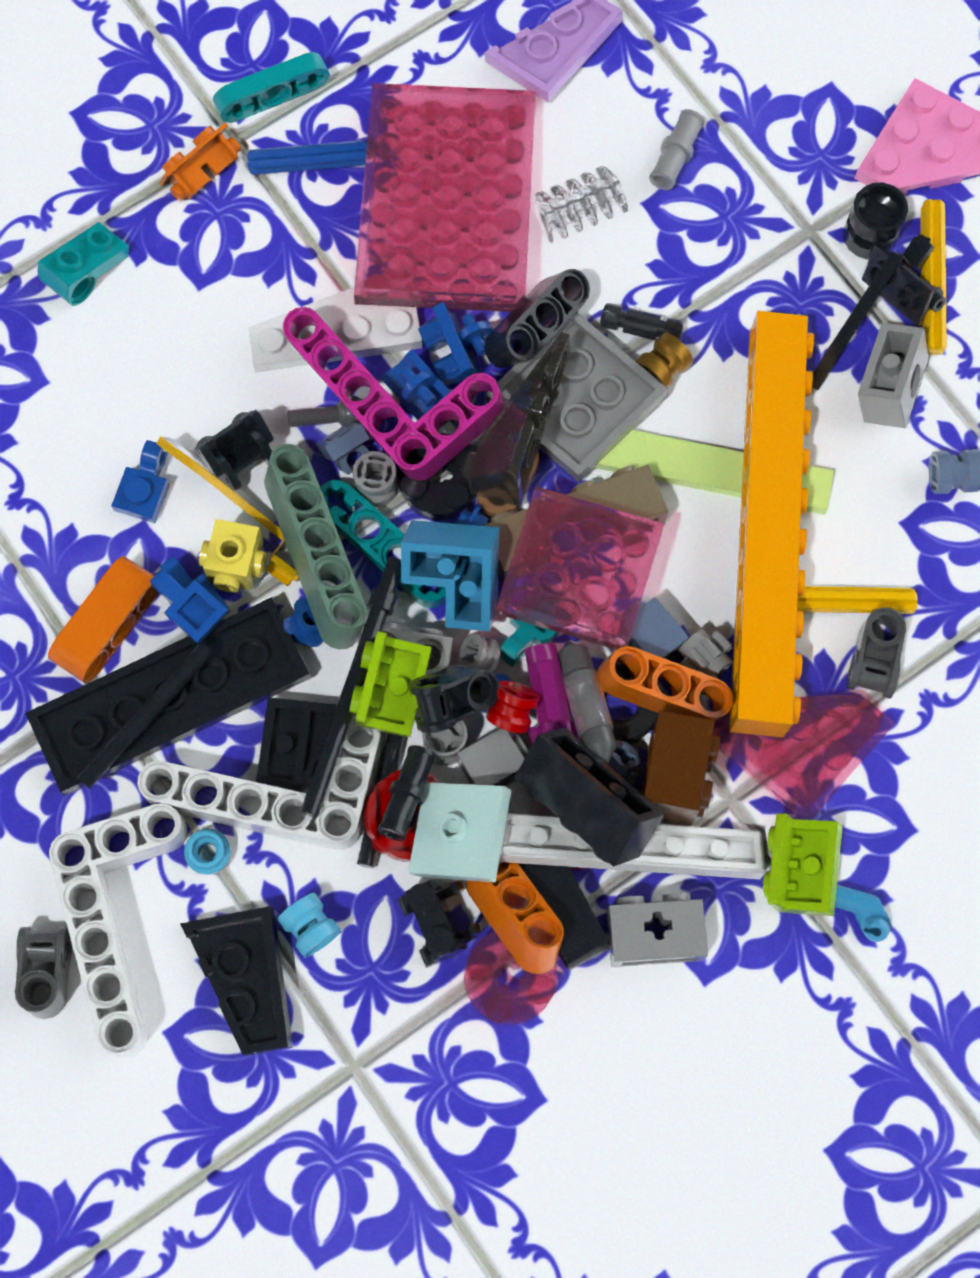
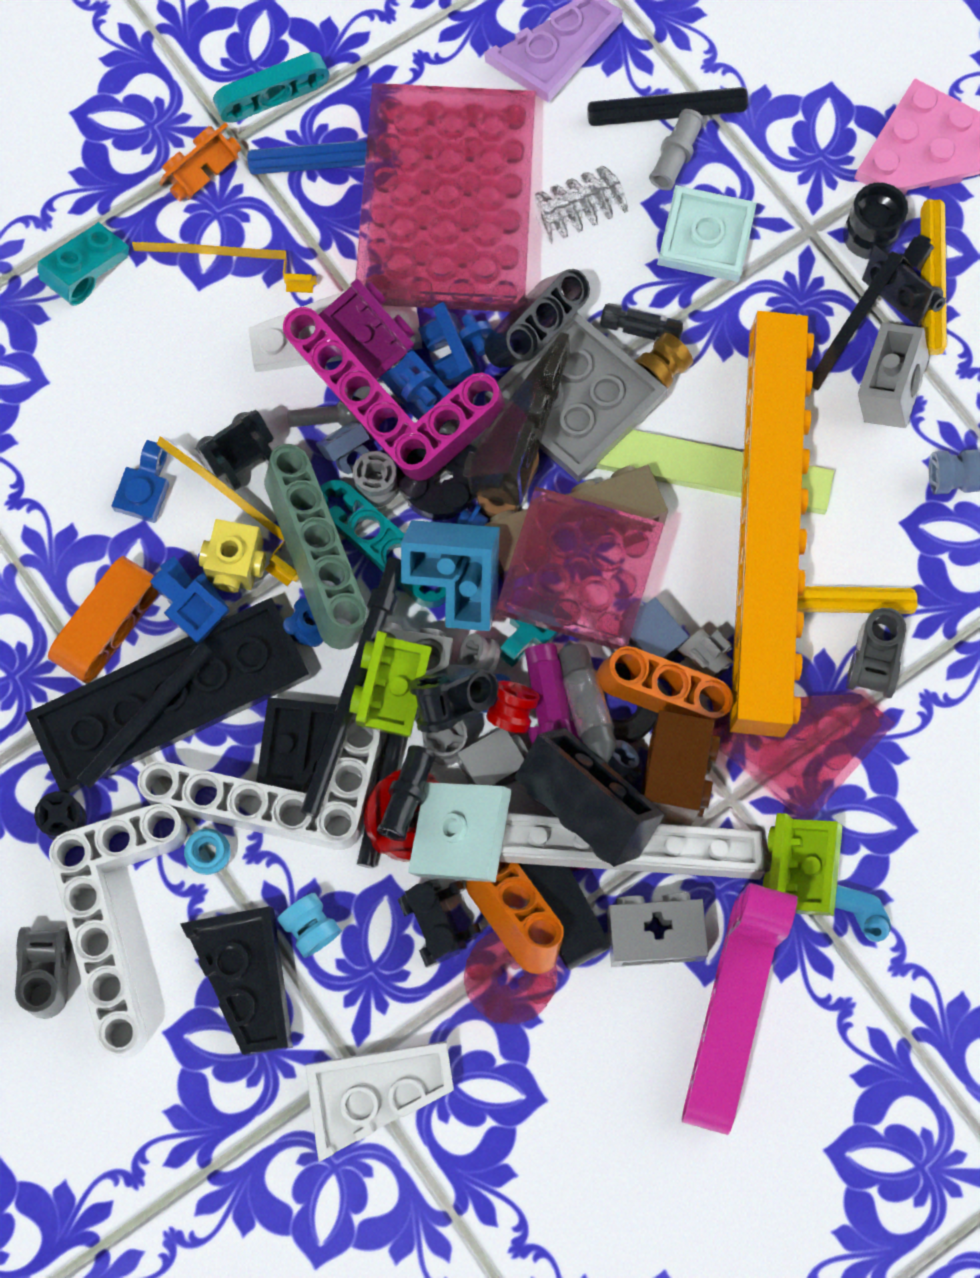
none -> black wheel [34,791,87,840]
none -> yellow piece [132,242,317,293]
none -> white wing [305,1041,454,1162]
none -> magenta bracket [319,278,415,380]
none -> black axle [587,87,748,126]
none -> light aqua plate [657,185,757,282]
none -> dark pink beam [681,883,798,1135]

